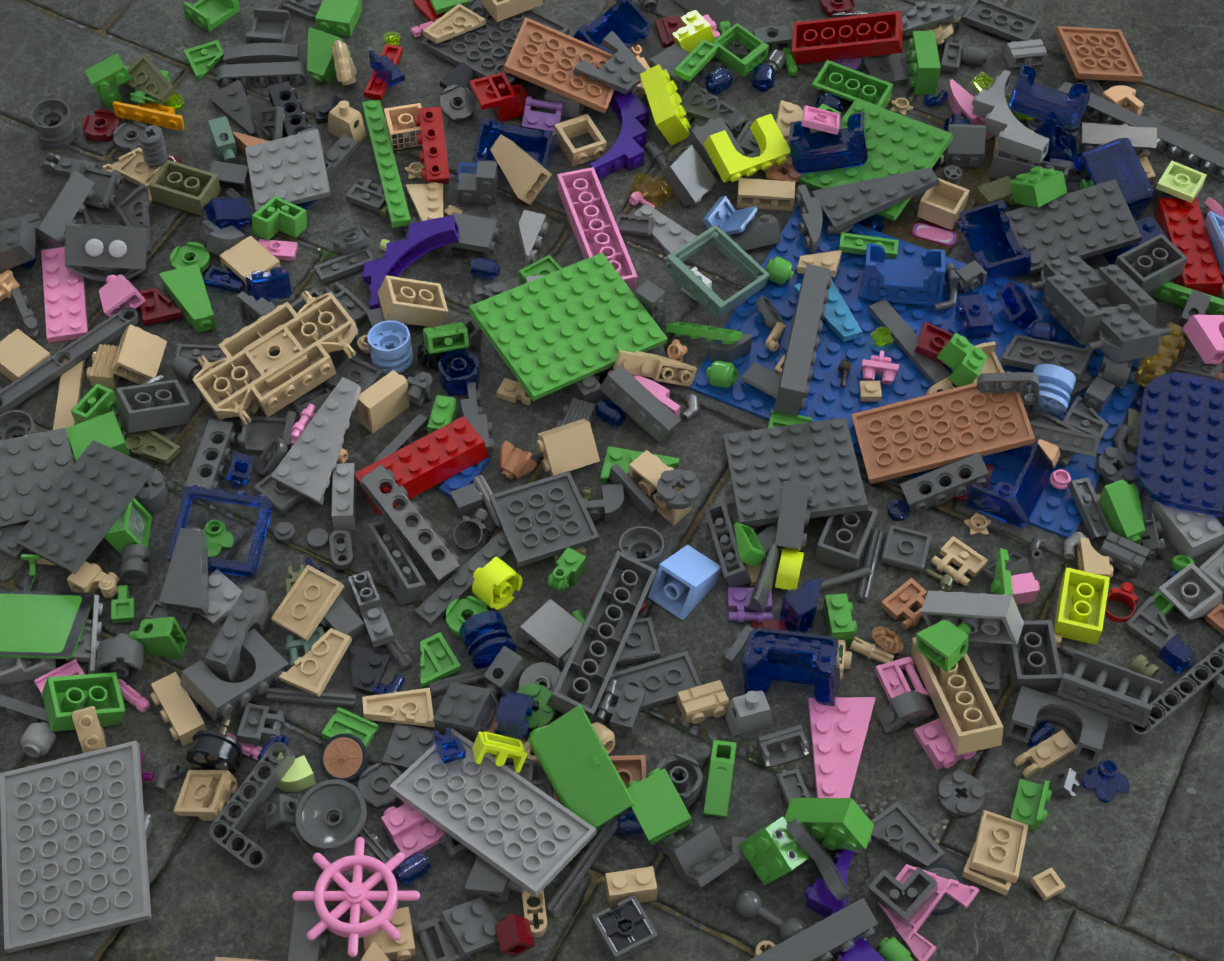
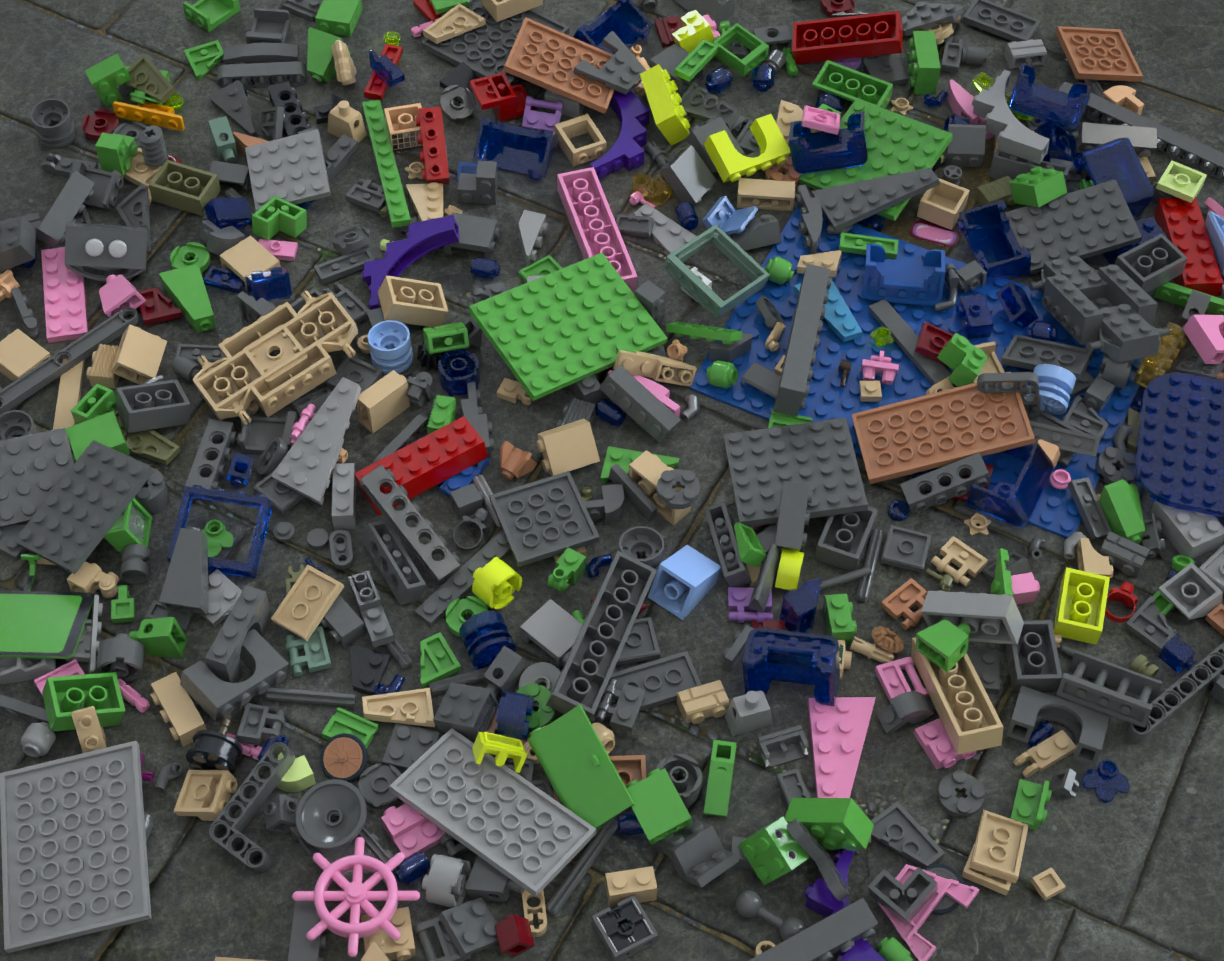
tan wing [279,628,352,697] -> none
clear blue plate [434,727,466,764] -> none
tan slope [490,135,552,205] -> none
none -> bright green brick [95,133,138,177]
none -> light grey brick [422,854,471,908]
none -> clear blue arm [586,554,612,578]
none -> clear blue brick [675,202,699,230]

